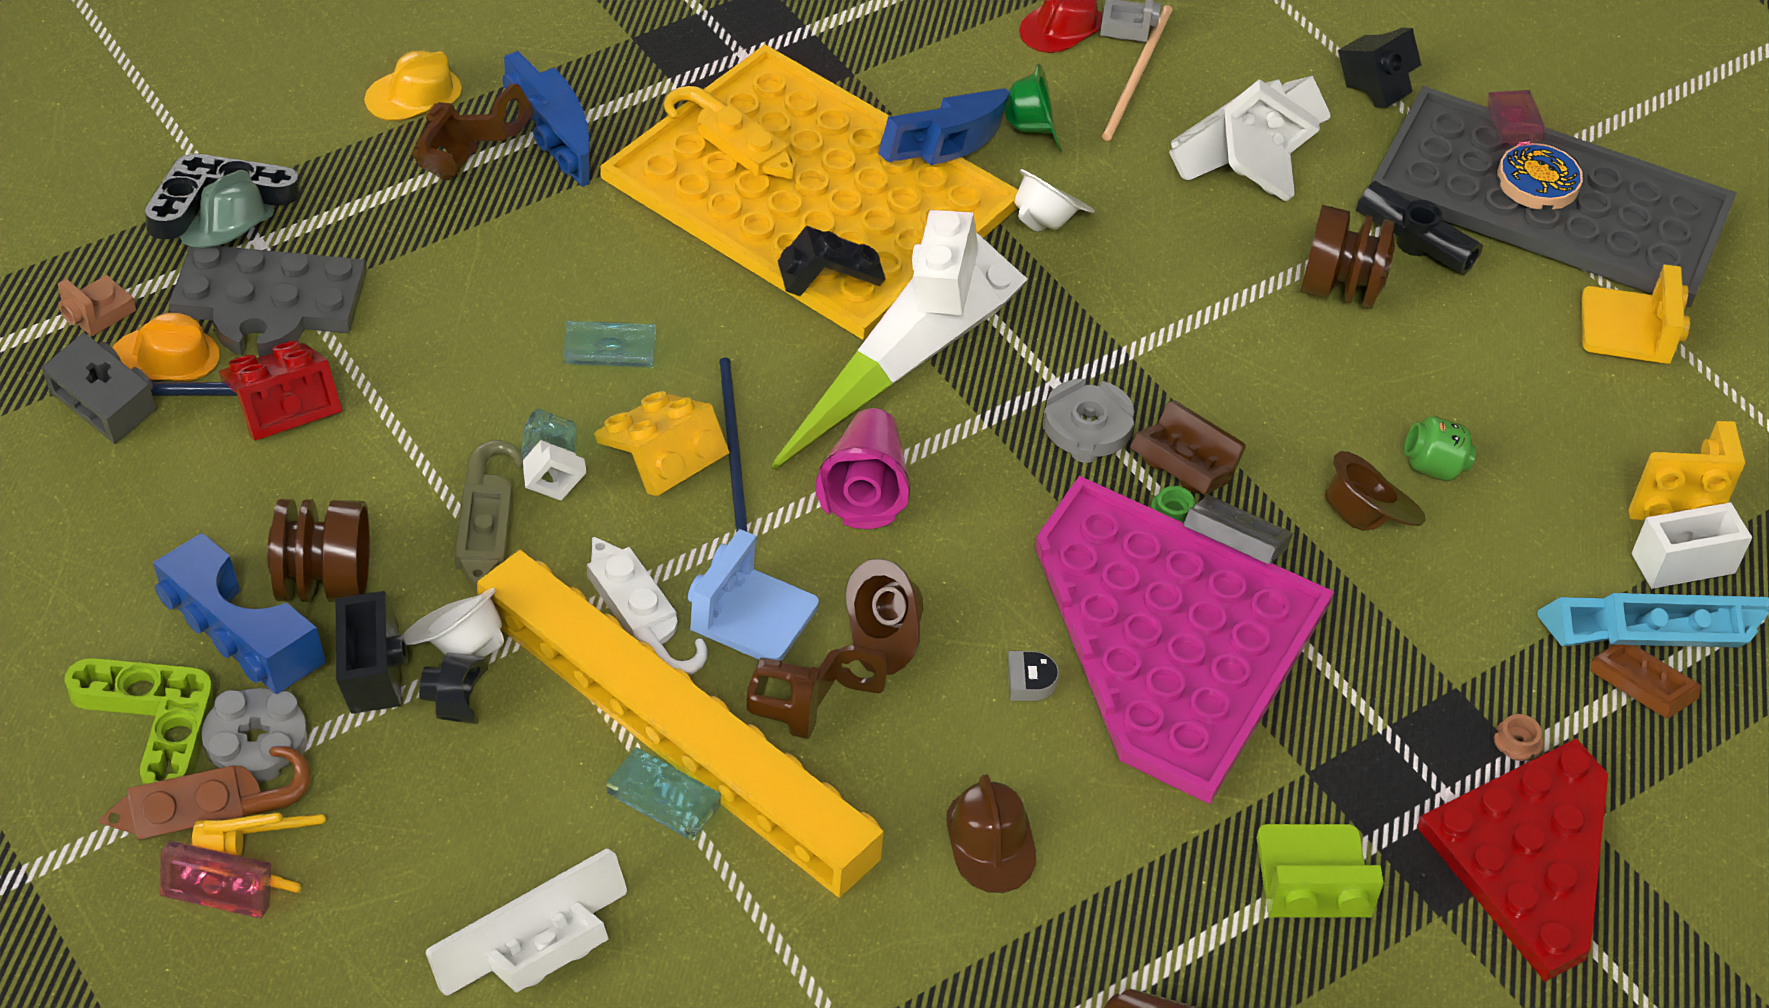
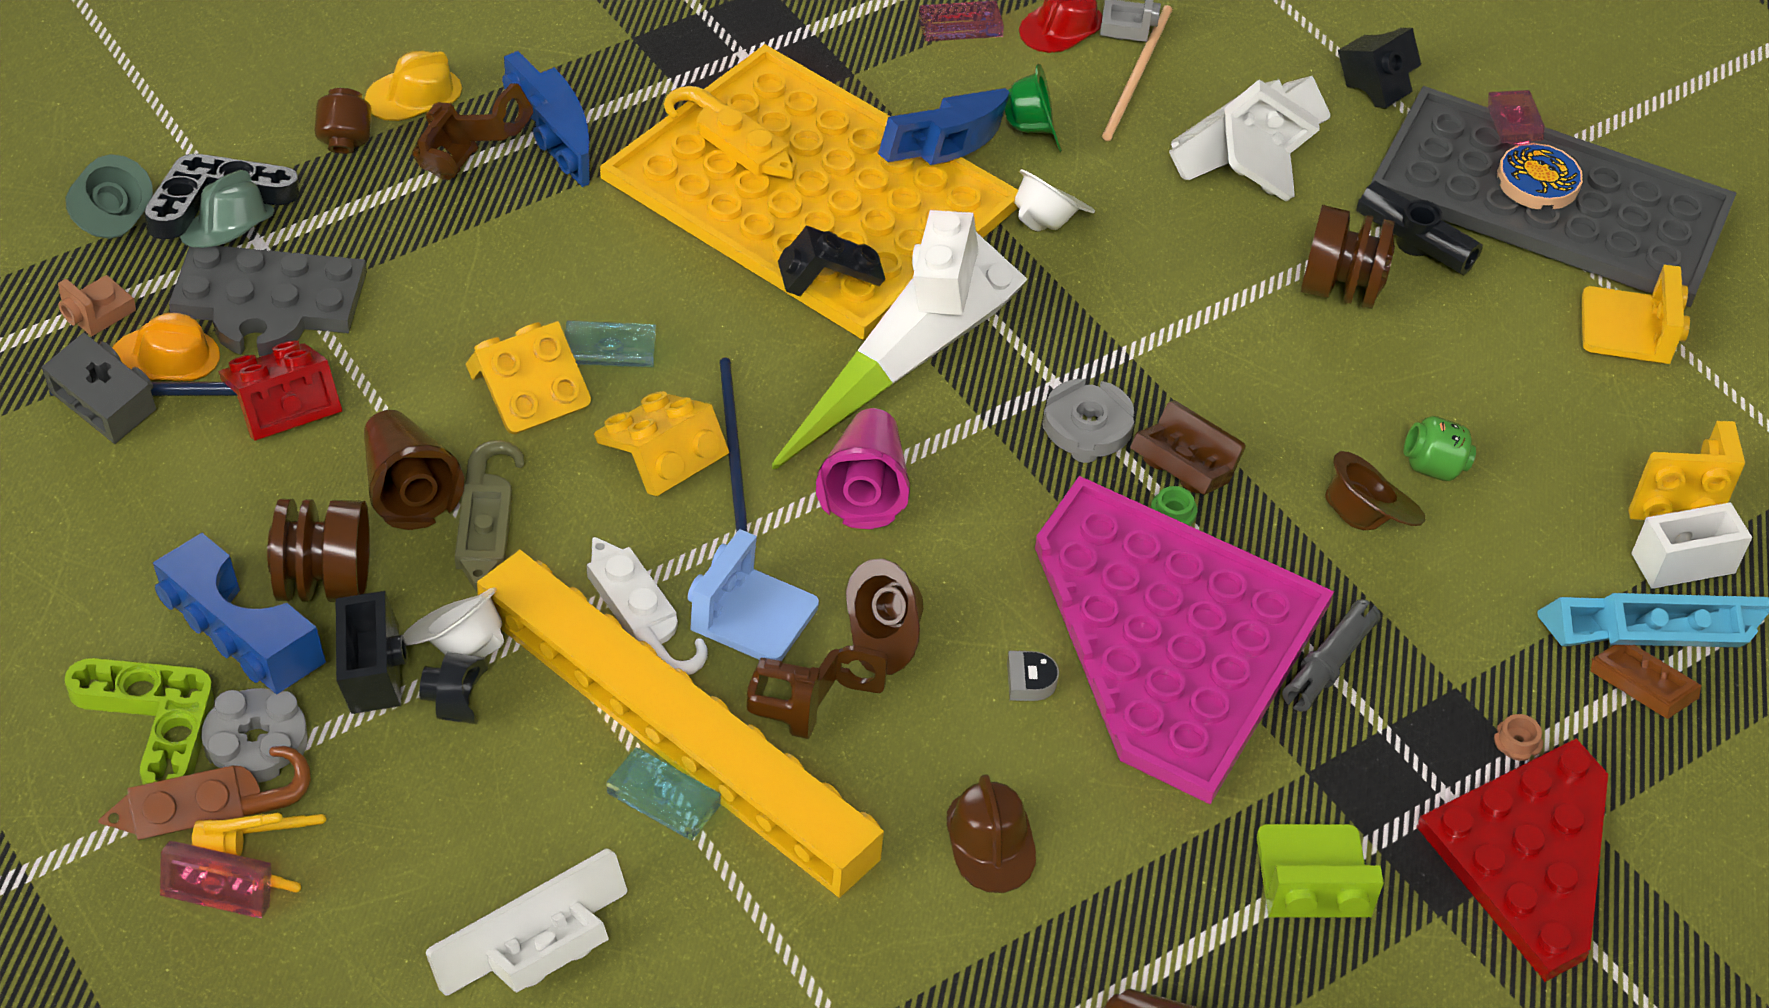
leg [522,409,586,501] -> none
flat silver plate [1183,495,1293,564] -> none
none -> sand green piece [65,154,153,239]
none -> reddish brown head [315,88,371,154]
none -> reddish brown cone [364,410,464,530]
none -> yellow bracket [466,321,591,434]
none -> clear pink tile [918,1,1004,42]
none -> dark grey pin [1282,599,1381,712]

